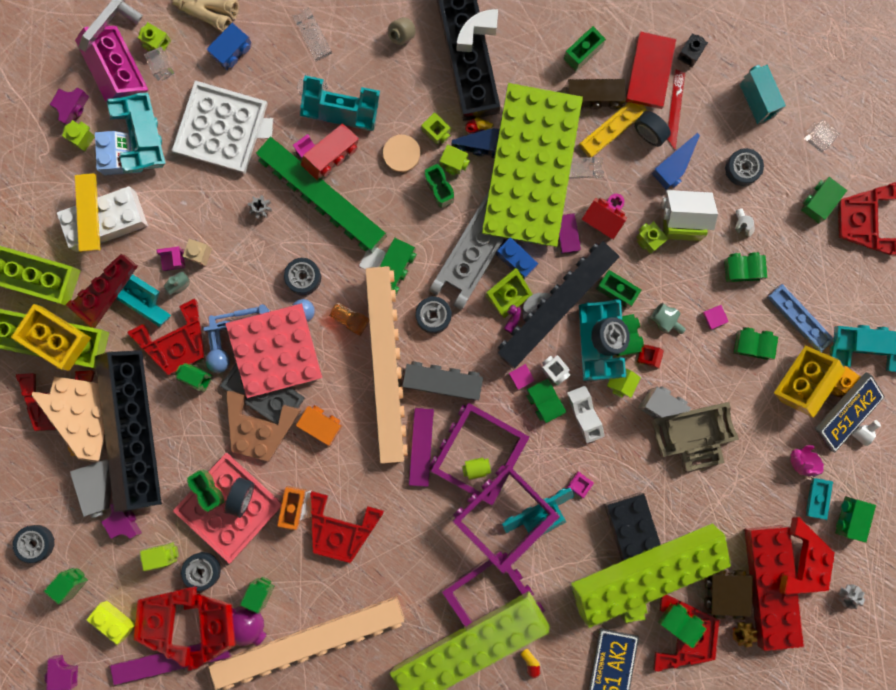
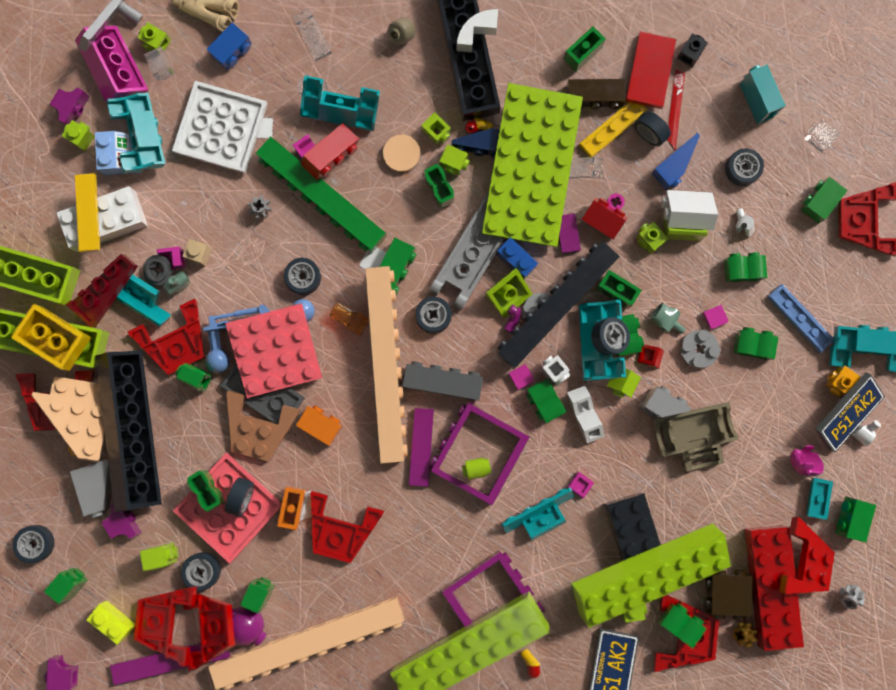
magenta window [452,465,560,574] -> none
yellow brick [774,345,845,418] -> none
none -> dark grey gear [143,255,173,285]
none -> light grey plate [680,330,720,368]

